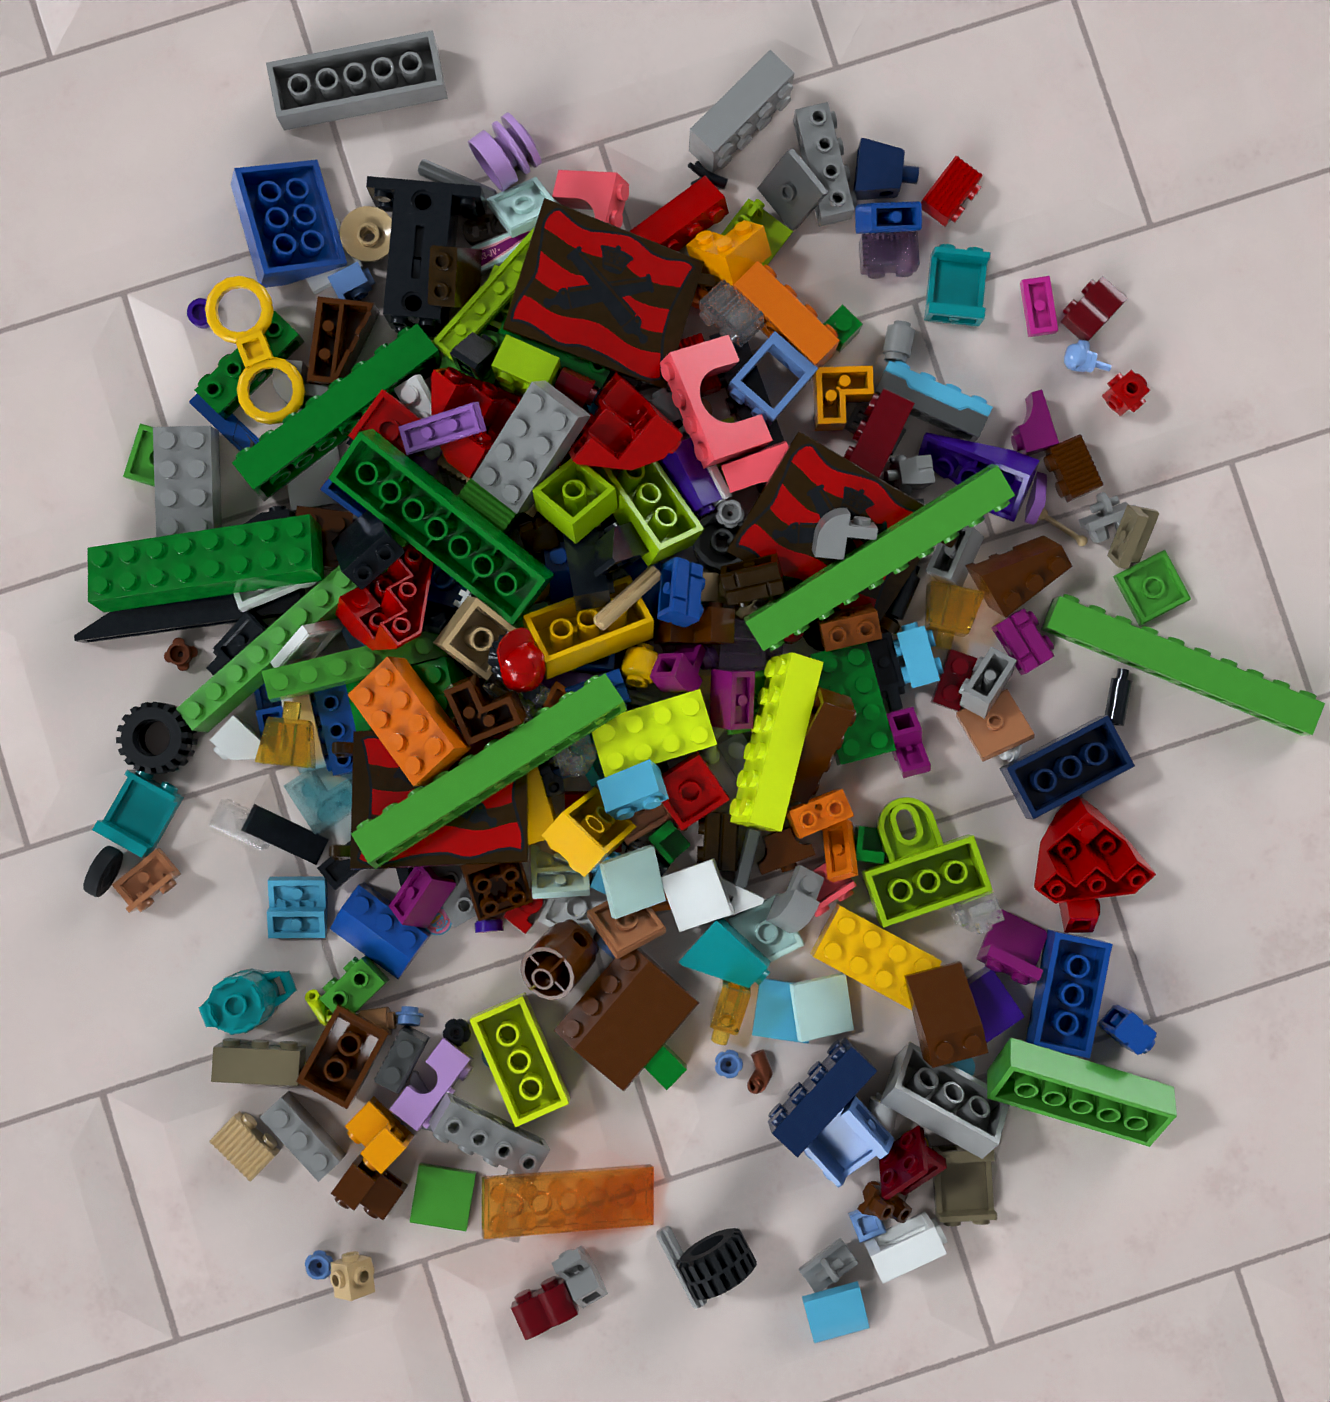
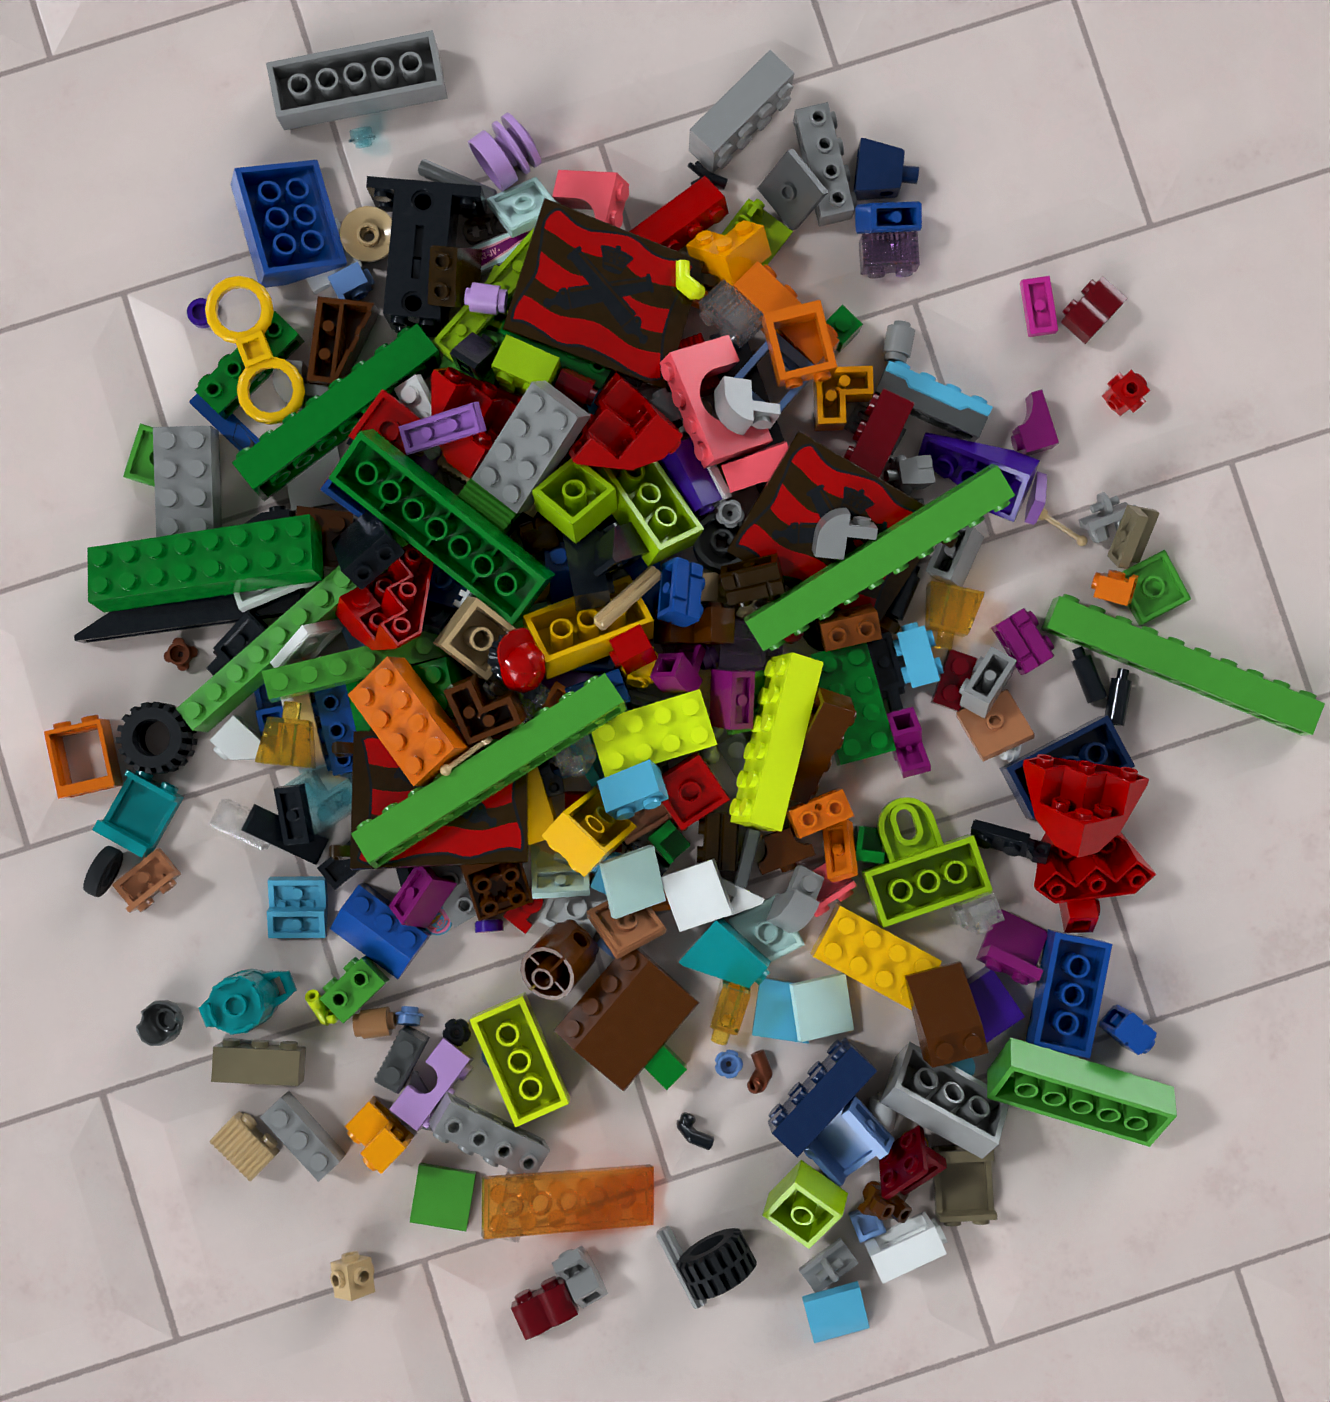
reddish brown slope [296,1004,389,1109] -> none
medium blue plate [305,1250,333,1280] -> none
reddish brown brick [331,1154,408,1220] -> none
red brick [921,156,983,227] -> none
teal panel [924,244,991,326] -> none
reddish brown wedge [965,535,1073,618] -> none
reddish brown brick [1043,434,1103,503] -> none
light blue piece [1064,340,1111,373] -> none
none -> orange window [44,715,123,799]
none -> dark grey hair [136,1000,184,1046]
none -> black plate [274,784,315,845]
none -> clear light blue plate [348,127,376,148]
none -> tan hinge [440,736,493,776]
none -> lavender brick [464,282,508,315]
none -> red brick [609,624,658,675]
none -> neon yellow arm [676,260,705,300]
none -> black arm [676,1112,714,1150]
none -> light grey brick [714,376,781,435]
none -> orange window [762,300,837,389]
none -> lime brick [762,1160,848,1249]
none -> black hinge [970,819,1051,864]
none -> red brick [1023,754,1149,858]
none -> black cylinder [1071,646,1107,703]
none -> orange brick [1091,570,1139,606]

